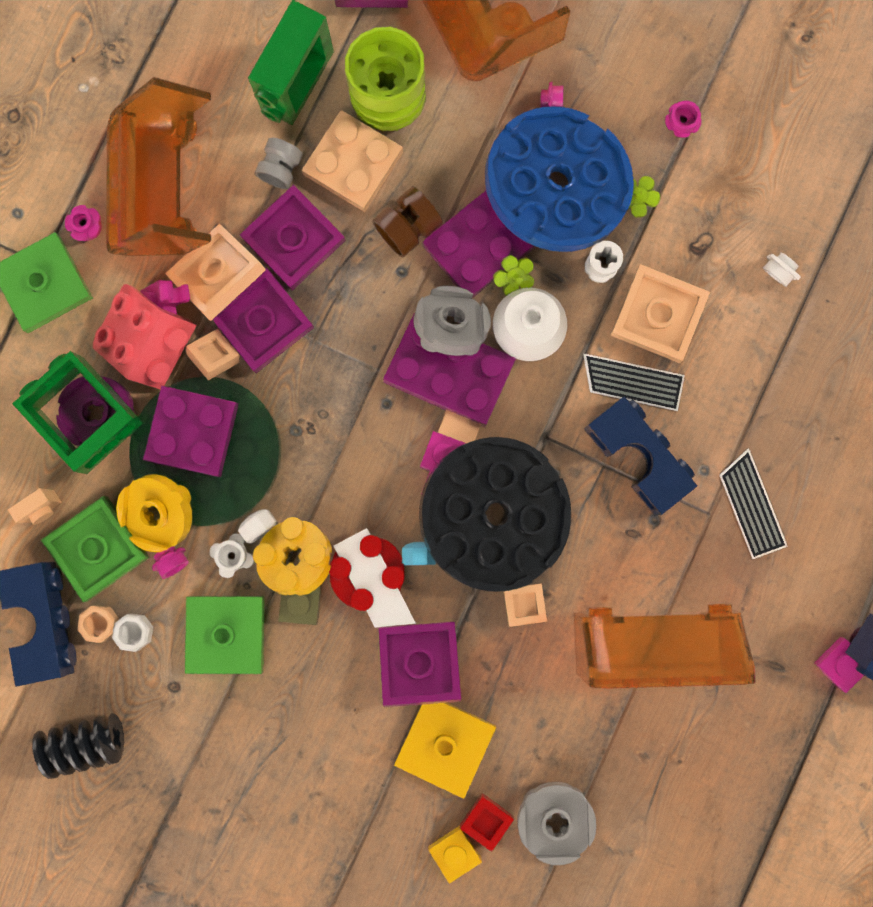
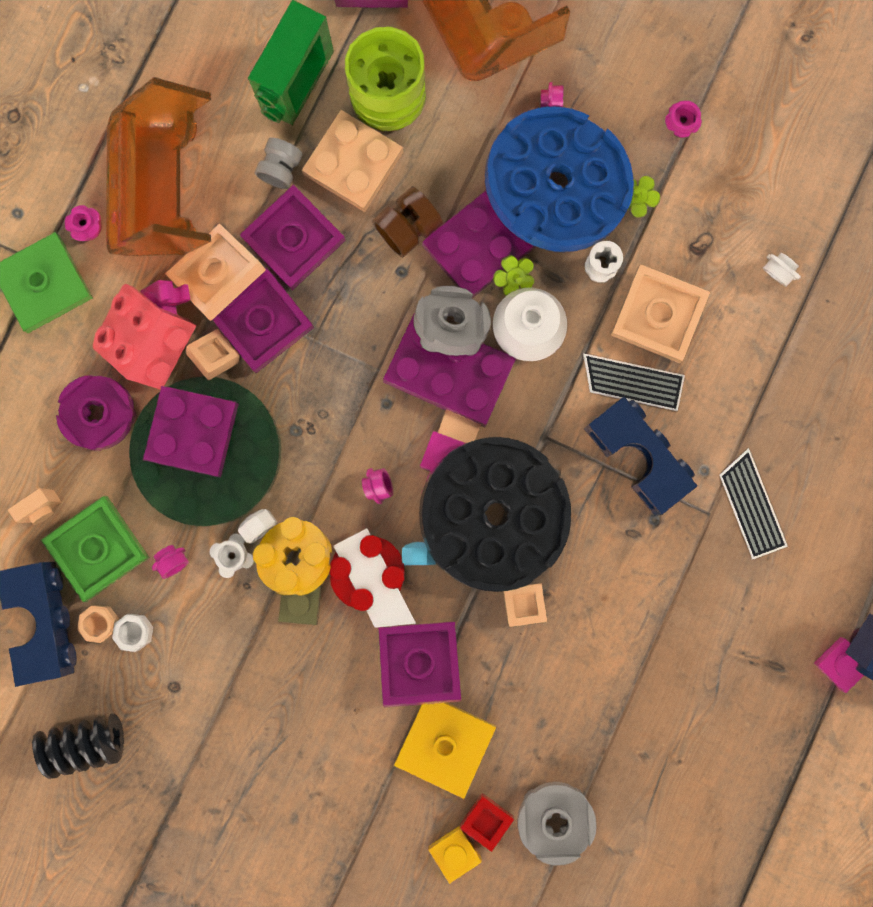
green window [12,351,143,474] -> none
yellow plate [116,474,192,552] -> none
bright green plate [185,596,264,674] -> none
clear orange windscreen [574,604,756,689] -> none
none -> dark pink plate [362,468,393,504]

